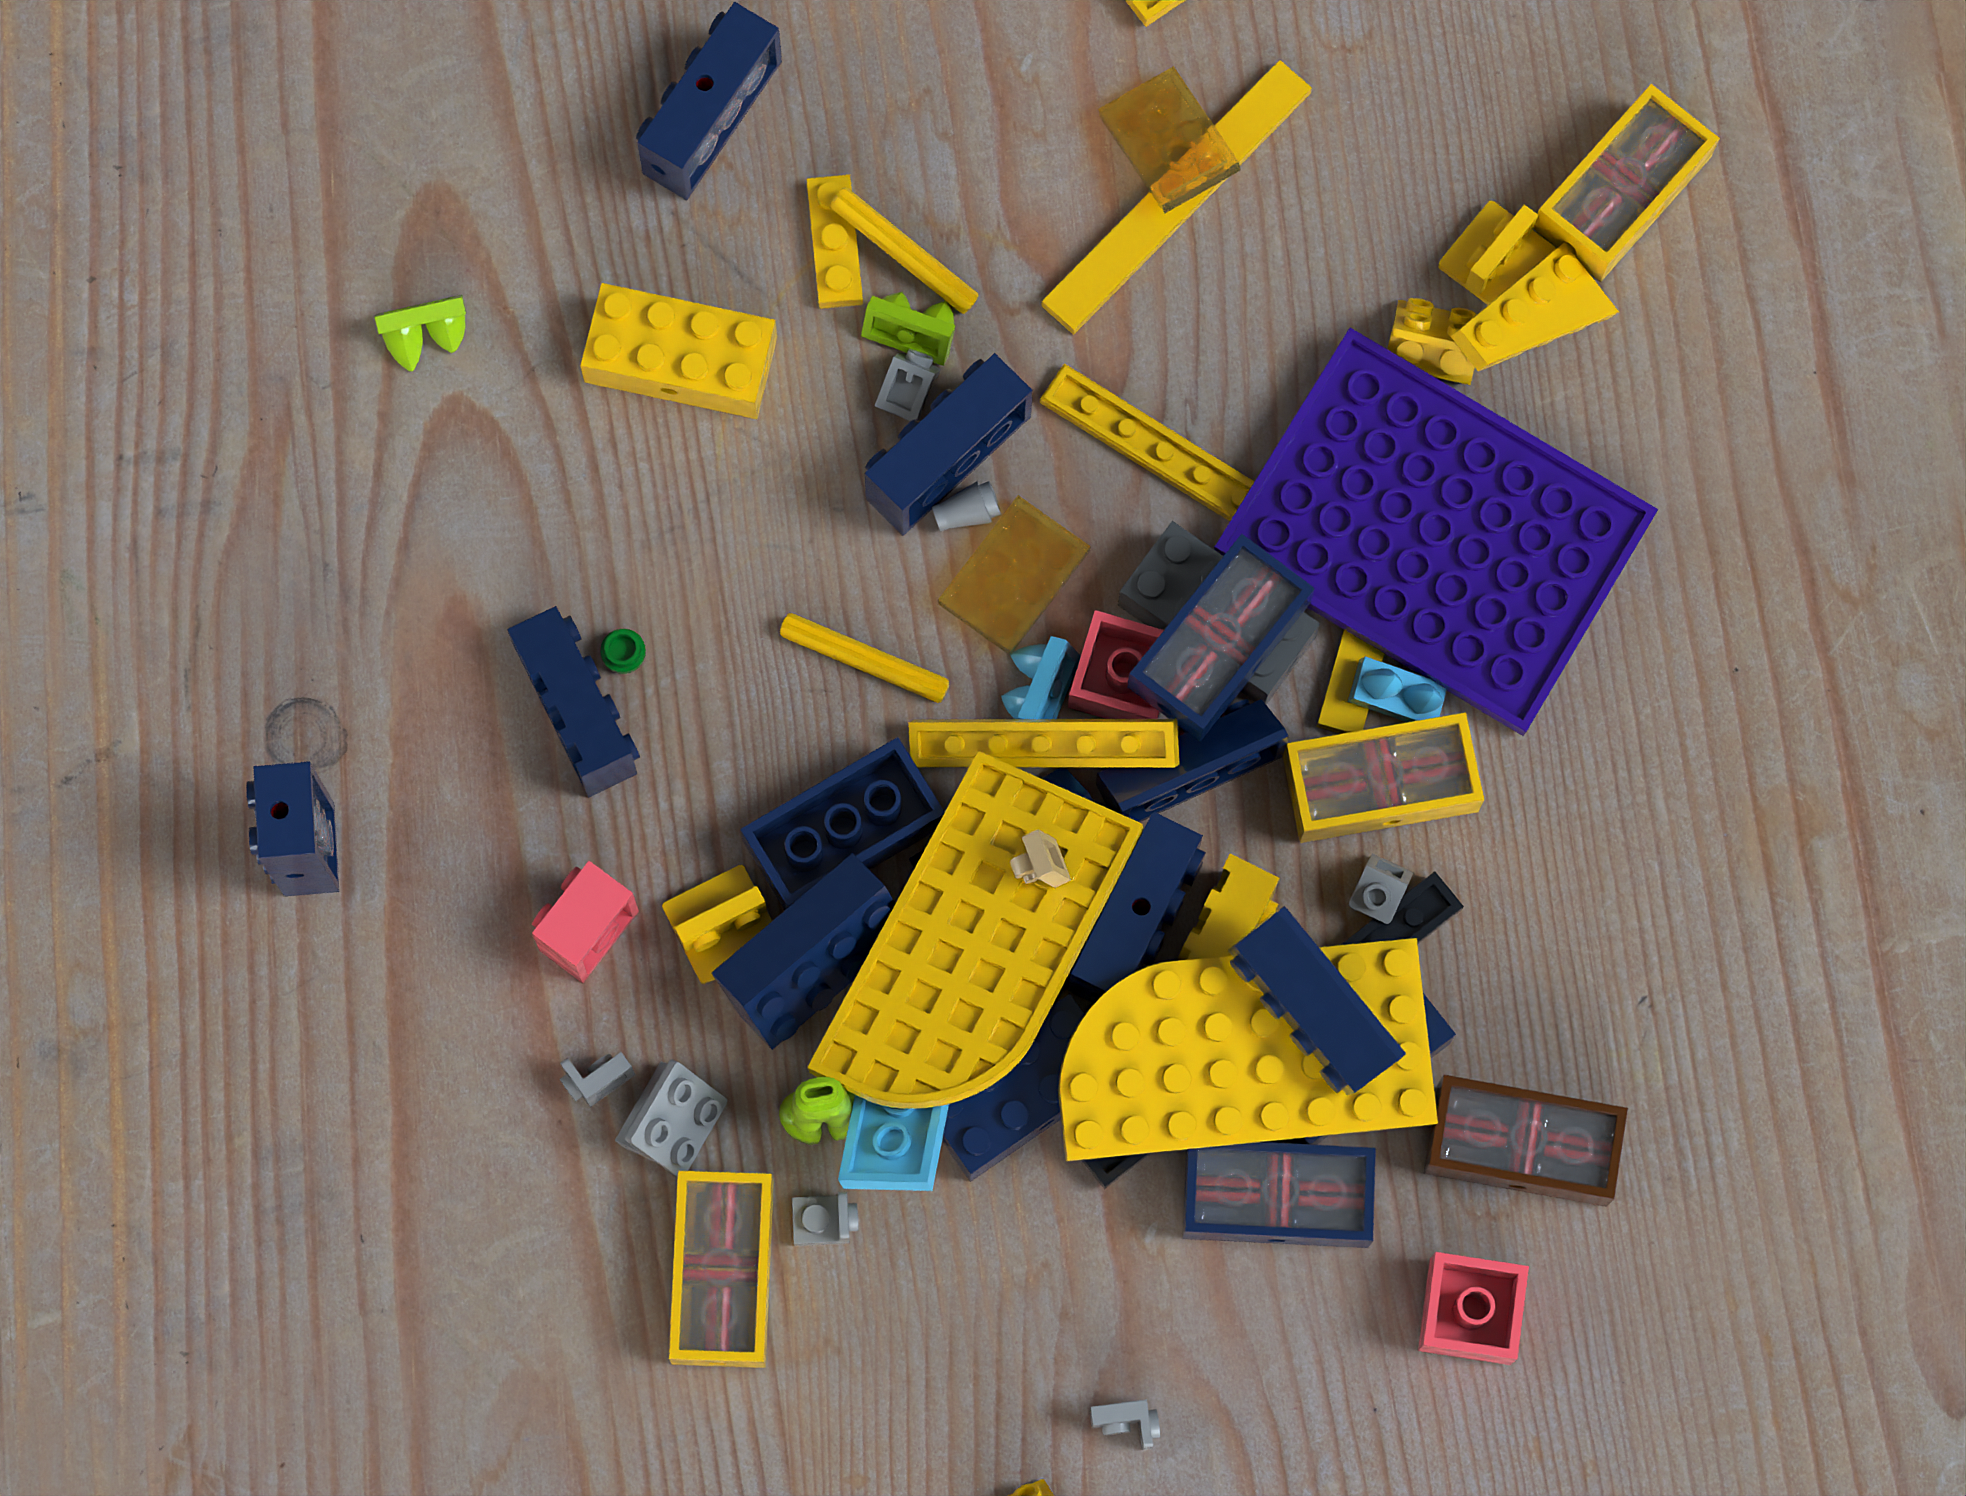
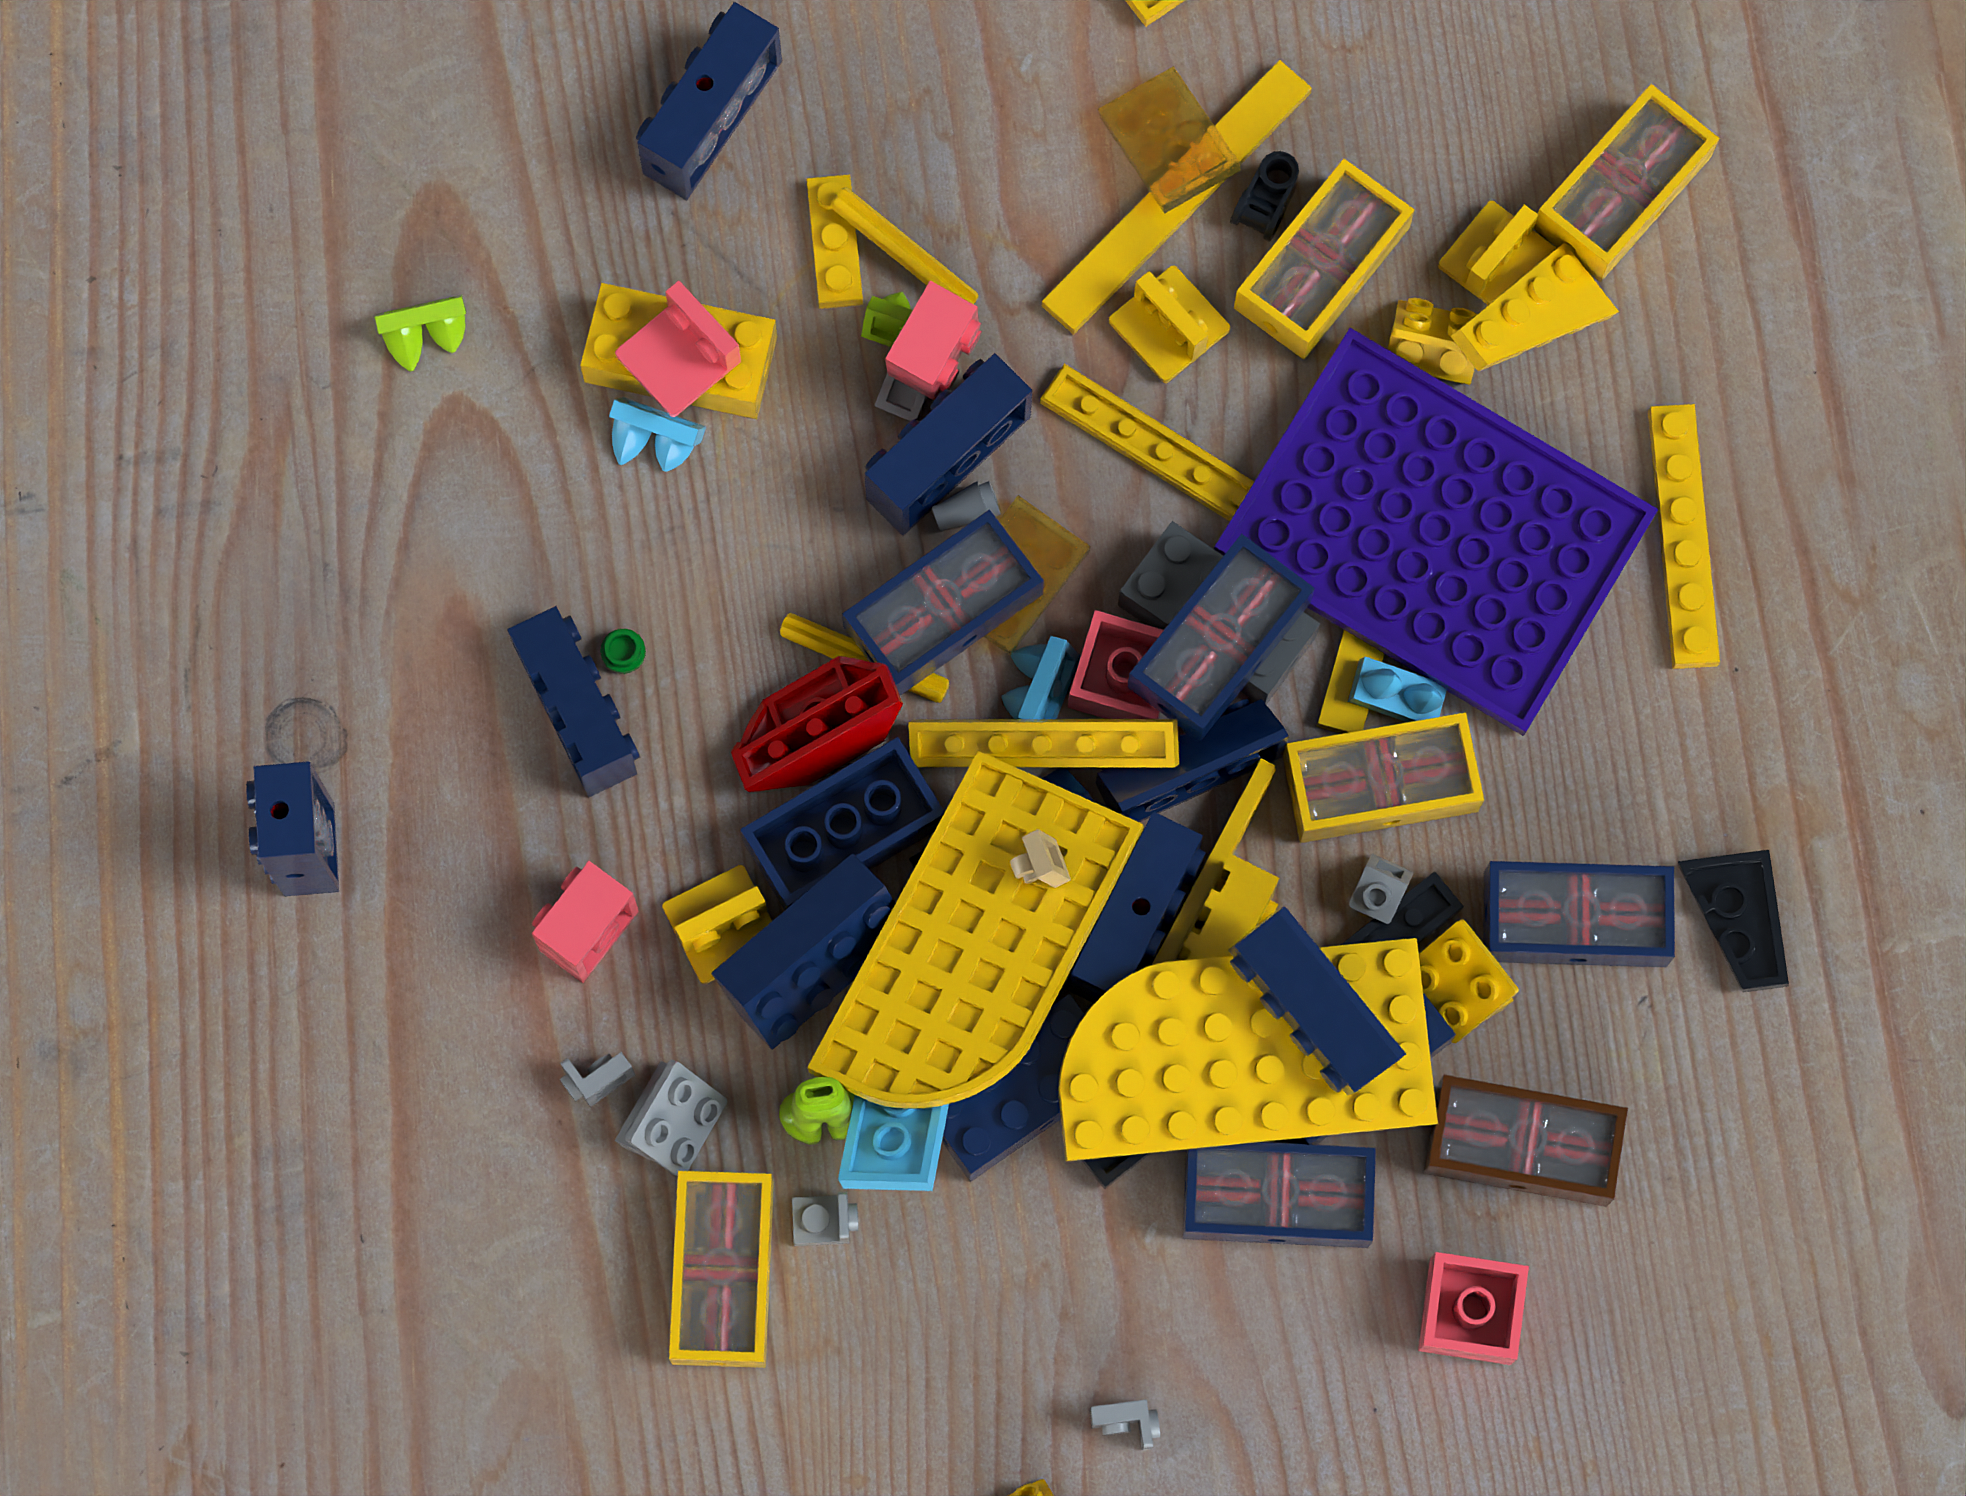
none -> medium azure tile [609,397,706,472]
none -> coral bracket [615,280,741,417]
none -> red wedge [731,656,903,792]
none -> clear brick [842,509,1044,696]
none -> coral brick [885,280,982,400]
none -> yellow bracket [1109,265,1230,383]
none -> yellow tile [1152,758,1276,965]
none -> black piece [1230,151,1299,242]
none -> brick [1234,158,1415,360]
none -> yellow bracket [1419,919,1519,1043]
none -> clear brick [1483,861,1675,967]
none -> yellow plate [1648,404,1720,669]
none -> black wing [1678,849,1789,992]

